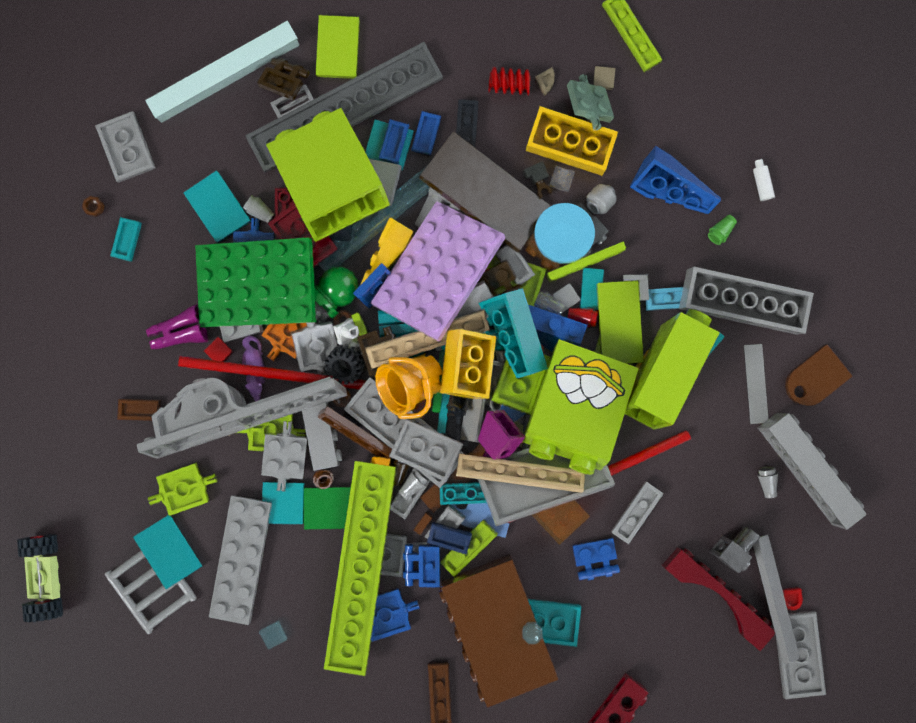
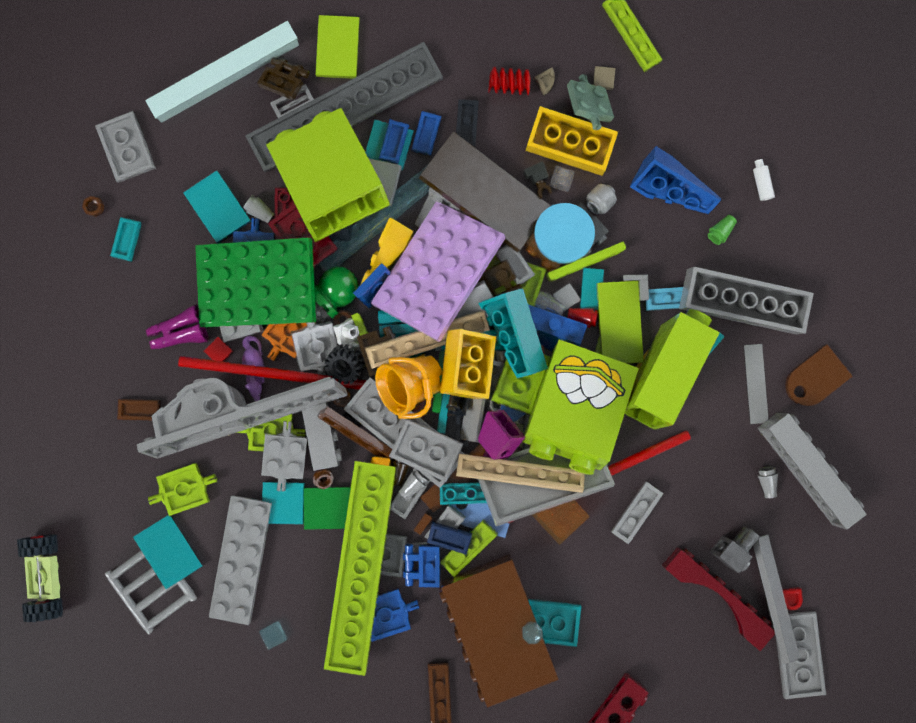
blue plate [572,538,620,581] -> none

